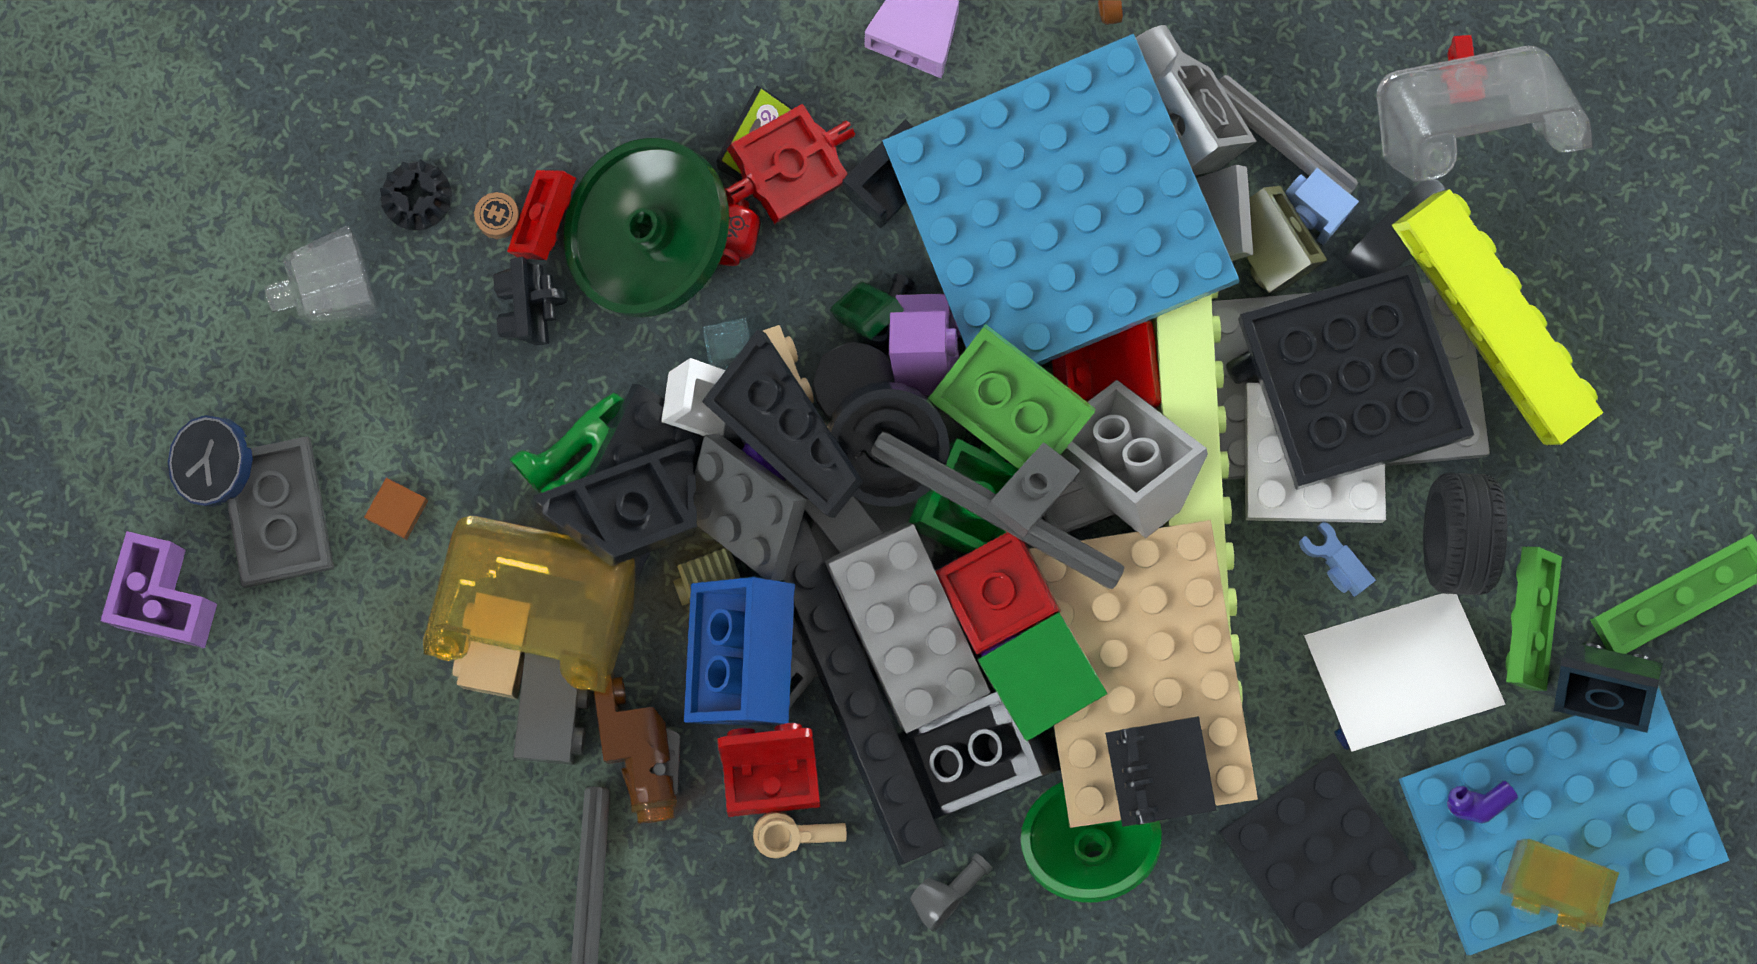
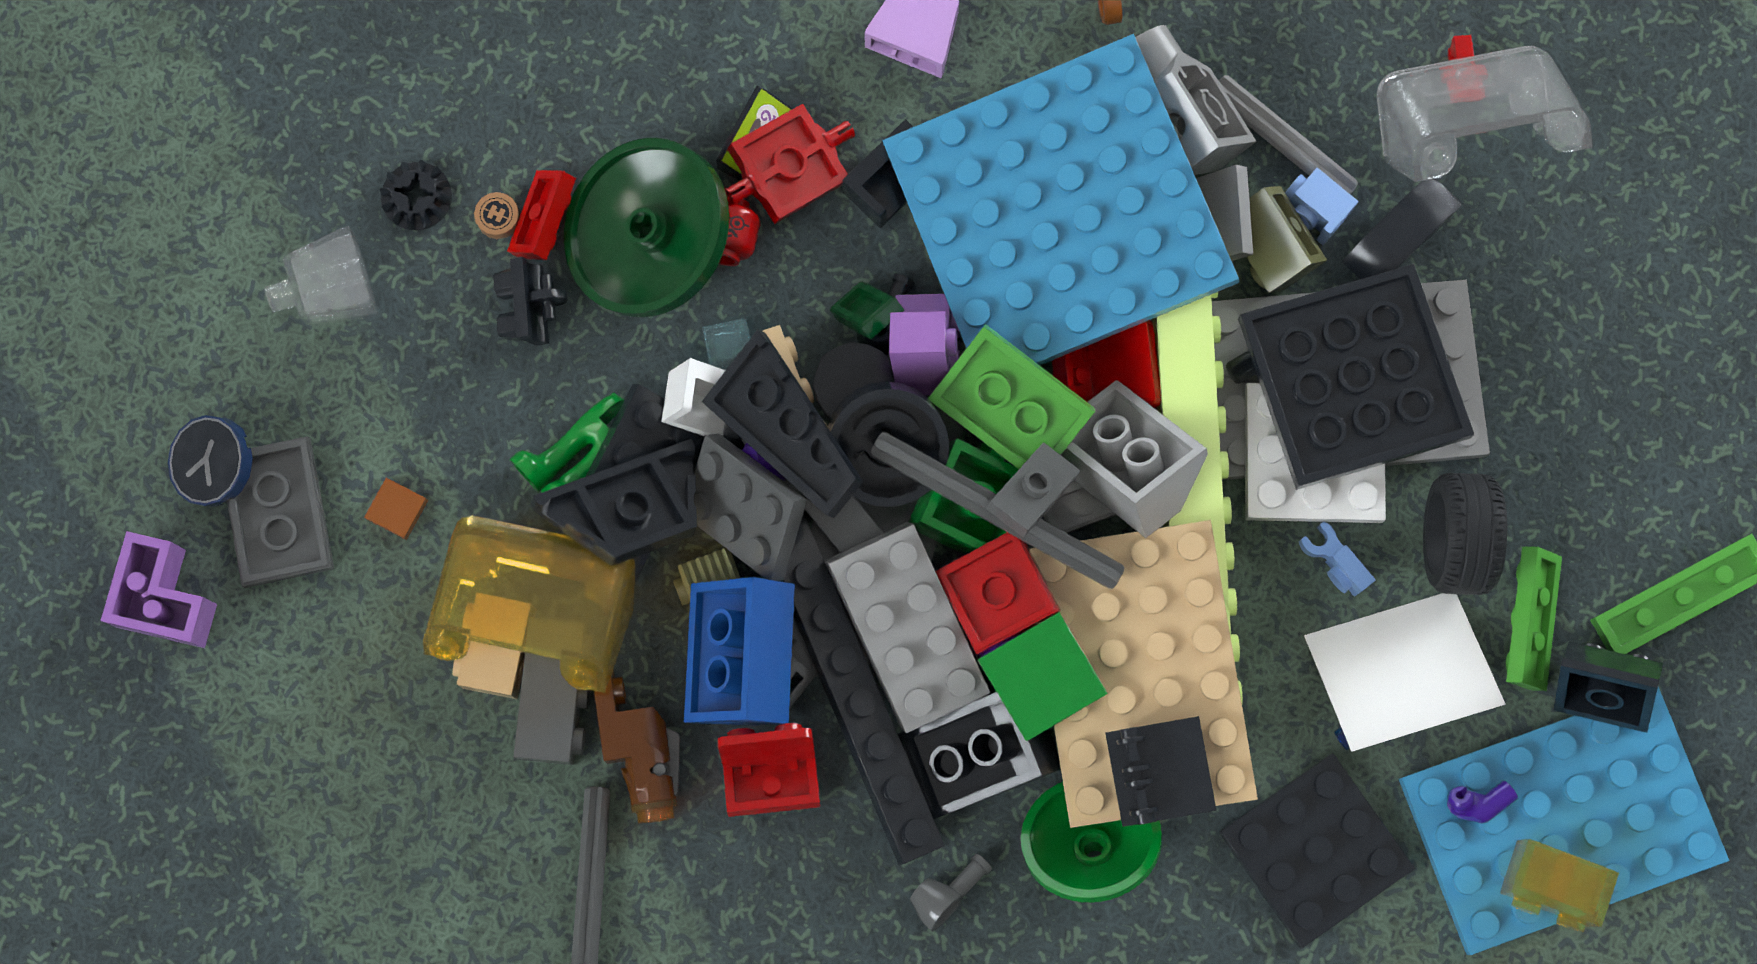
tan plate [753,811,846,858] -> none
neon yellow brick [1392,189,1603,445] -> none

